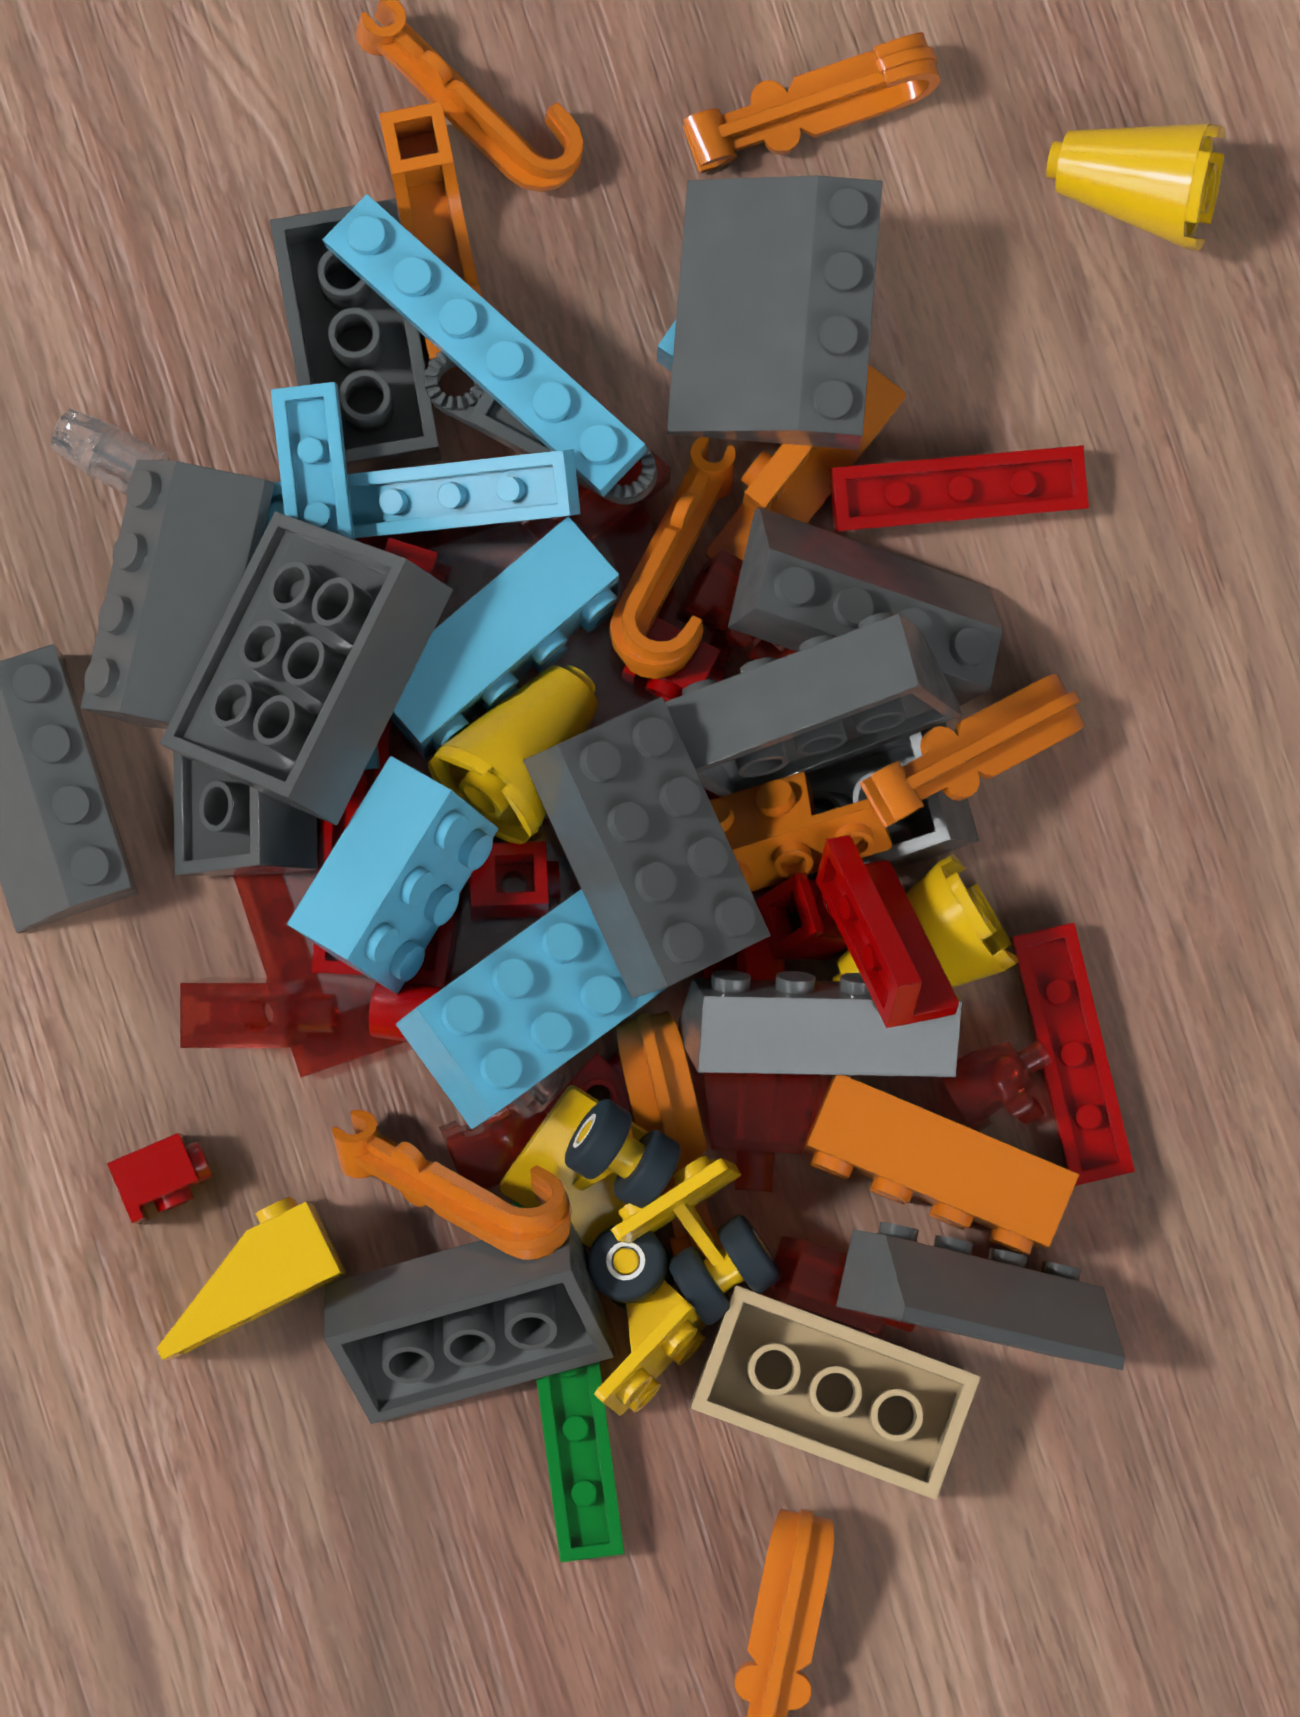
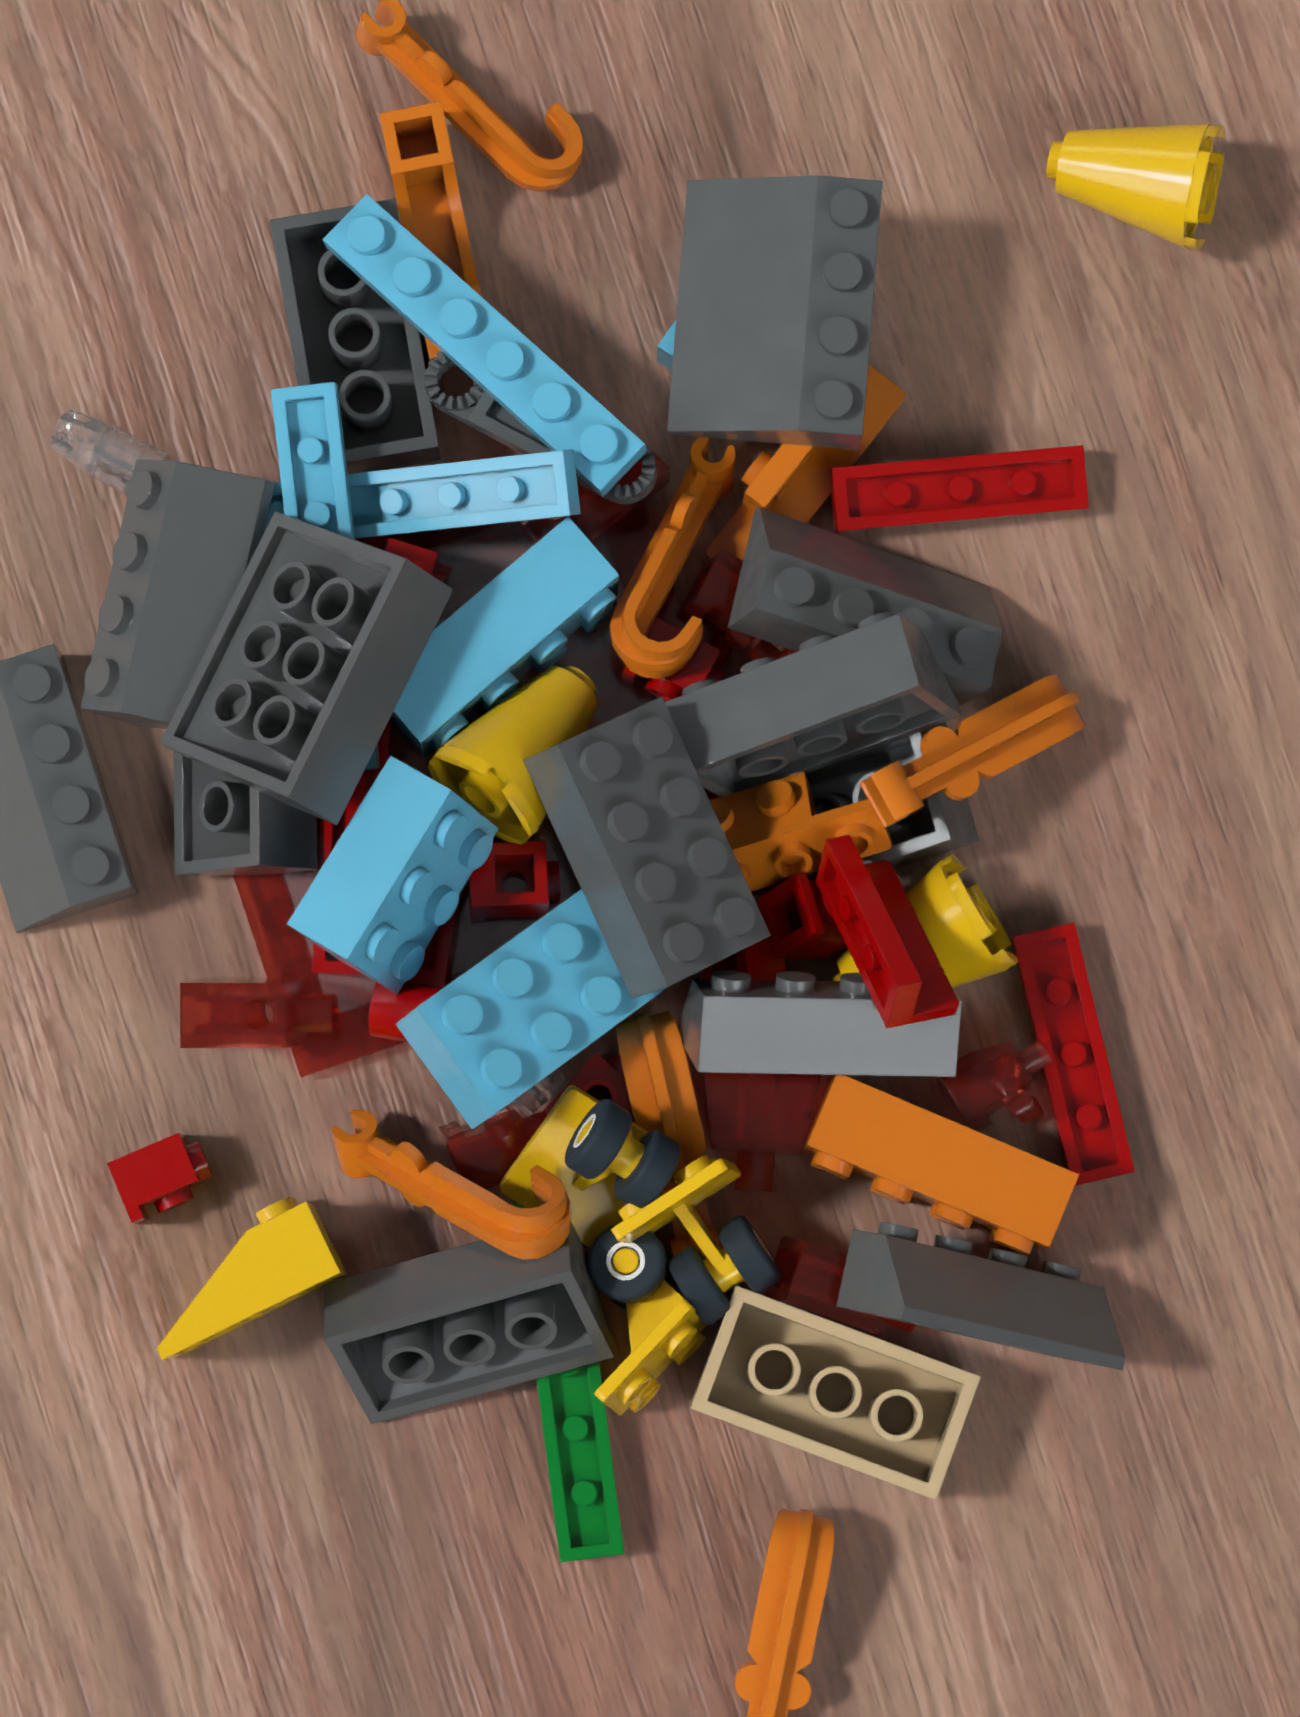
orange piece [682,32,941,173] -> none

